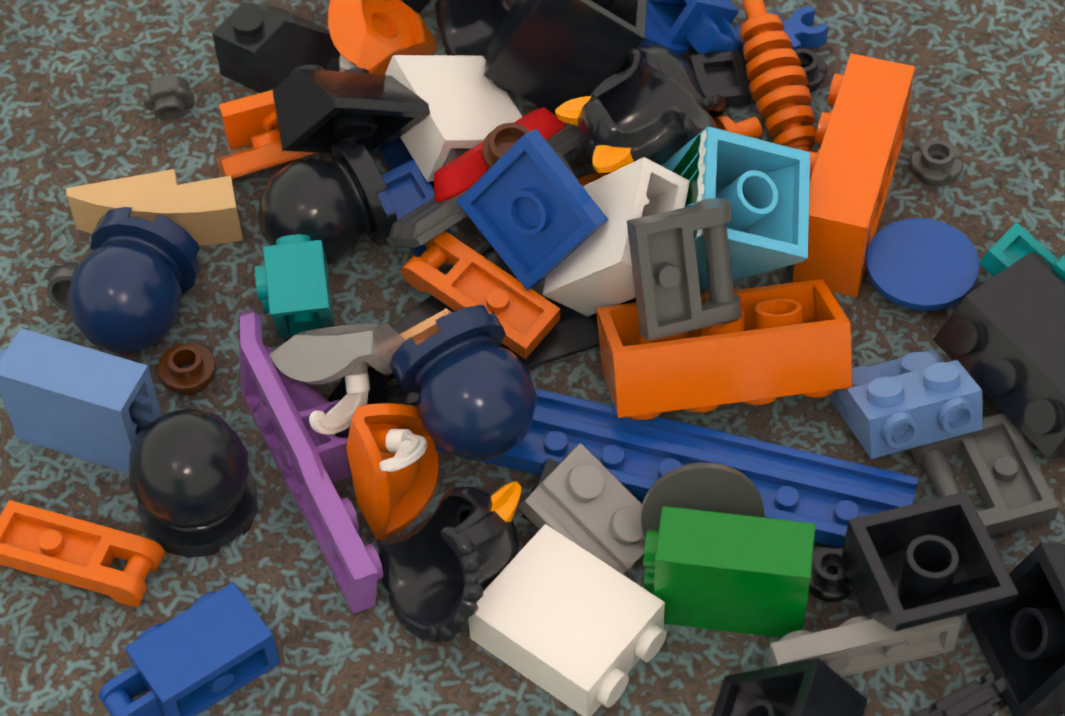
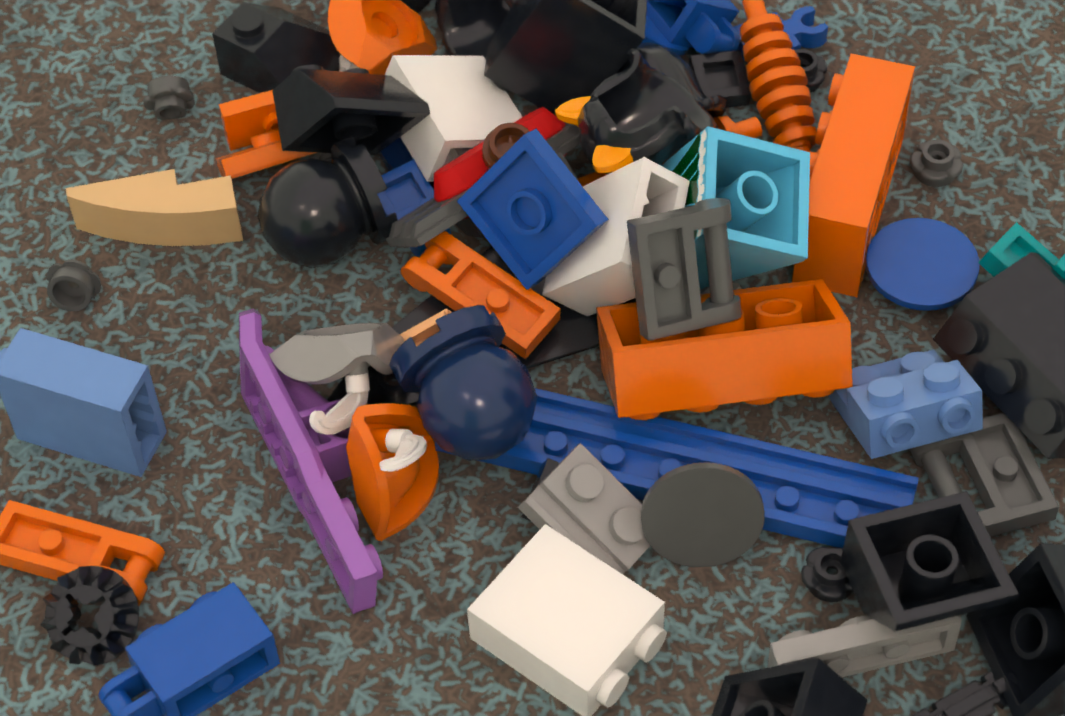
dark blue tile [68,207,202,352] -> none
black tile [129,409,258,558] -> none
reddish brown plate [158,343,216,395] -> none
teal brick [255,234,335,339] -> none
black hair [378,481,522,643] -> none
green brick [643,506,815,638] -> none
none -> black gear [40,566,139,666]

